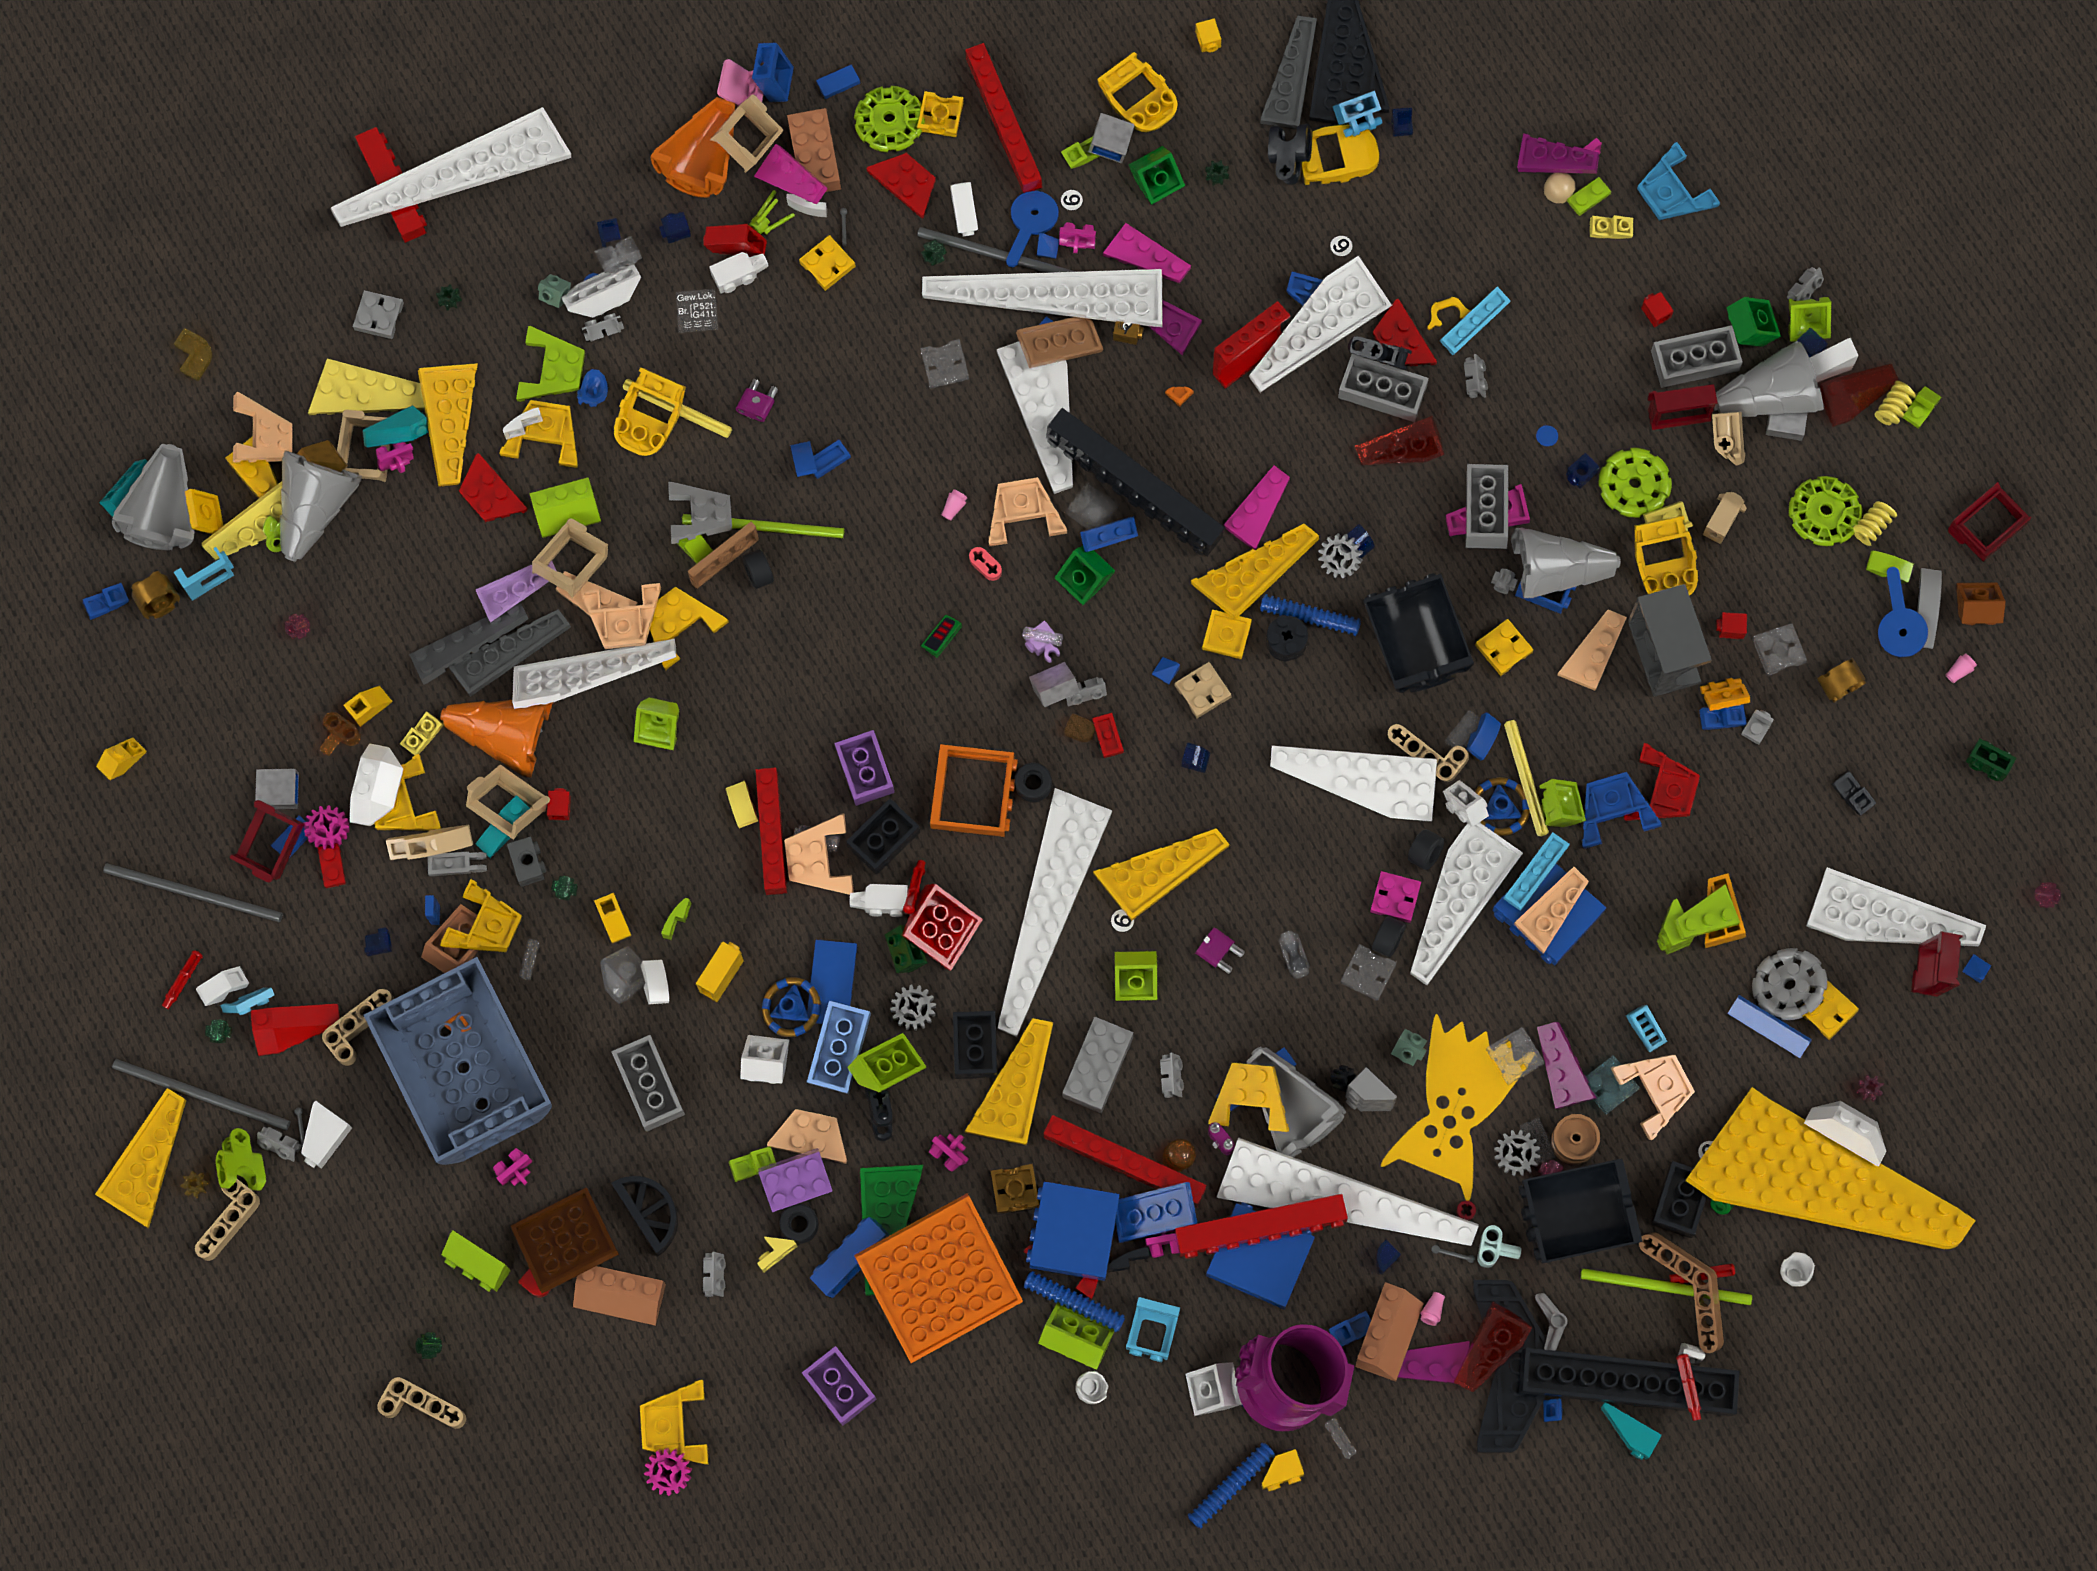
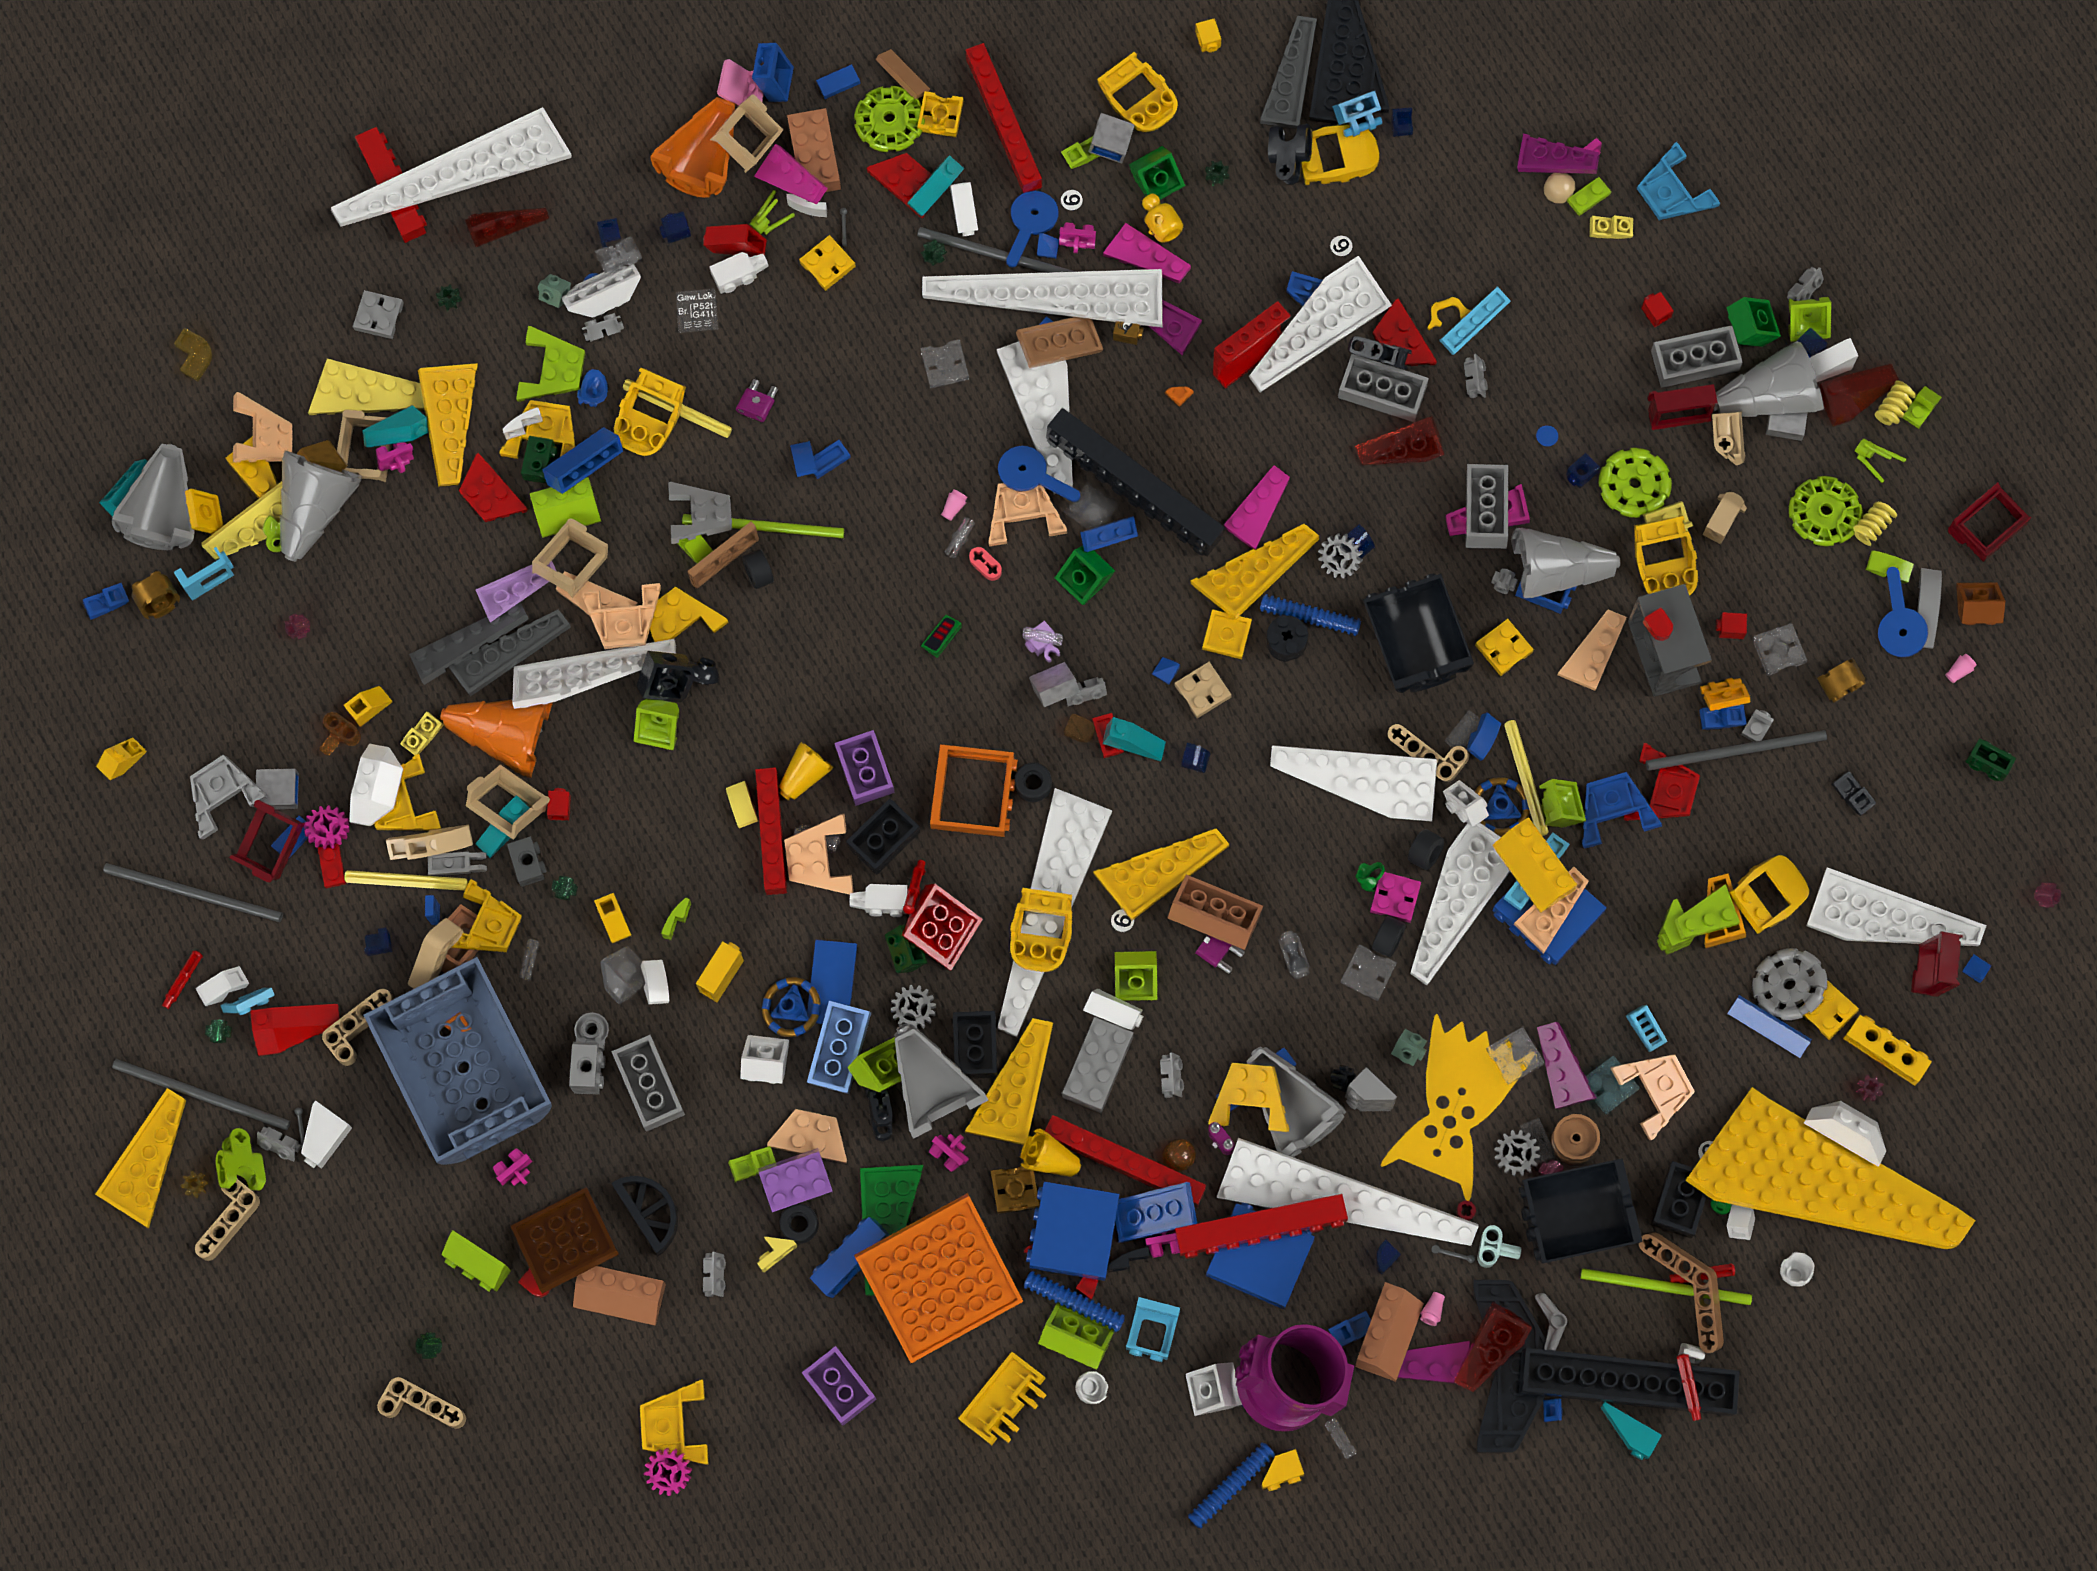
none -> light grey wing [190,755,268,839]
none -> light yellow axle [344,870,468,891]
none -> tan beam [408,918,463,989]
none -> clear red wedge [465,208,550,247]
none -> dark green brick [521,436,557,484]
none -> blue brick [542,427,623,494]
none -> light grey brick [569,1012,609,1094]
none -> black brick [636,651,719,702]
none -> yellow cone [778,742,833,800]
none -> medium nougat tile [876,49,930,99]
none -> light grey cone [894,1023,988,1139]
none -> teal slope [907,155,964,217]
none -> clear pin [945,517,975,558]
none -> yellow hinge [958,1352,1046,1446]
none -> blue piece [998,446,1081,502]
none -> yellow slope [1010,888,1072,972]
none -> yellow cone [1020,1129,1081,1177]
none -> white slope [1083,989,1144,1030]
none -> teal slope [1102,717,1166,761]
none -> yellow piece [1142,193,1183,243]
none -> nougat brick [1168,875,1263,950]
none -> green piece [1355,862,1385,892]
none -> yellow slope [1492,817,1577,913]
none -> red piece [1643,608,1673,641]
none -> dark grey piece [1646,730,1827,771]
none -> white panel [1727,1205,1755,1240]
none -> yellow slope [1729,855,1809,934]
none -> yellow brick [1843,1015,1932,1086]
none -> lime plant [1855,438,1906,483]

